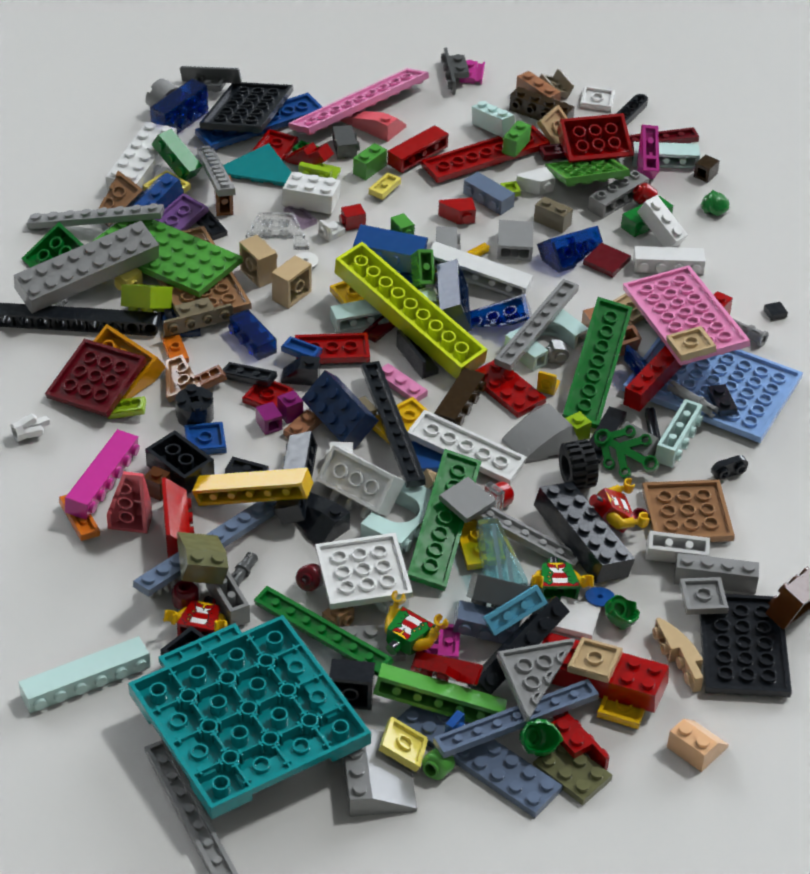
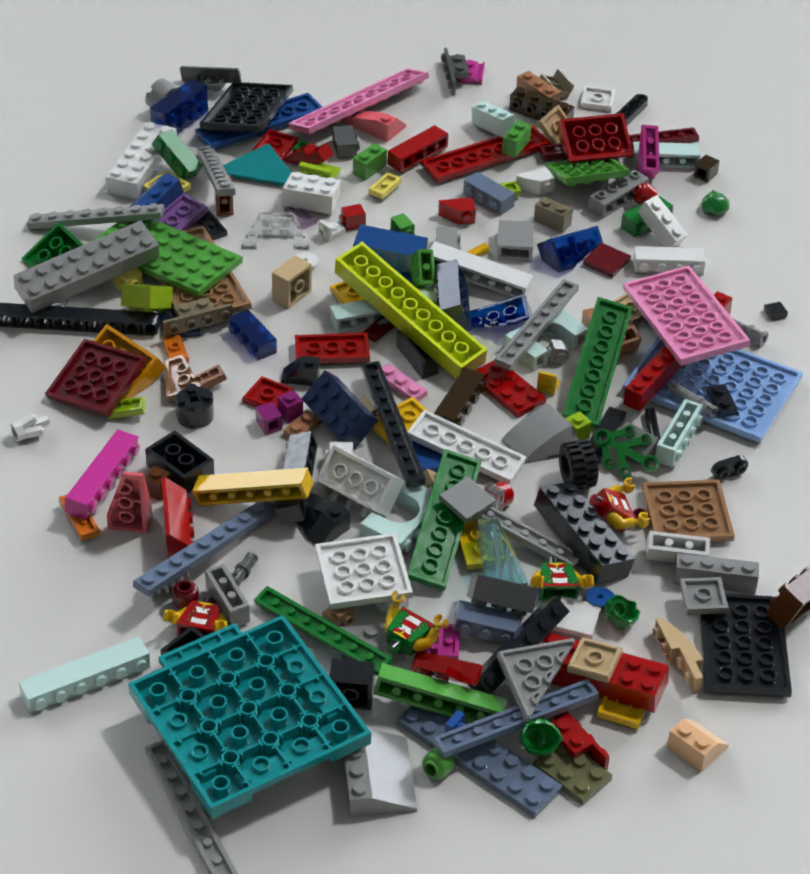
medium nougat wing [99,170,144,227] -> none
olive slope [176,532,229,585] -> none
blue tile [184,422,227,454] -> none
black tile [222,362,278,387] -> none
black plate [225,456,269,474] -> none
tan brick [239,235,278,288] -> none
blue tile [281,336,322,358] -> none
dark red head [295,563,324,592] -> none
light yellow plate [378,716,428,772] -> none
medium azure plate [483,585,548,636] -> none
clear blue slope [624,345,648,376] -> none
tan plate [666,326,716,362] -> none

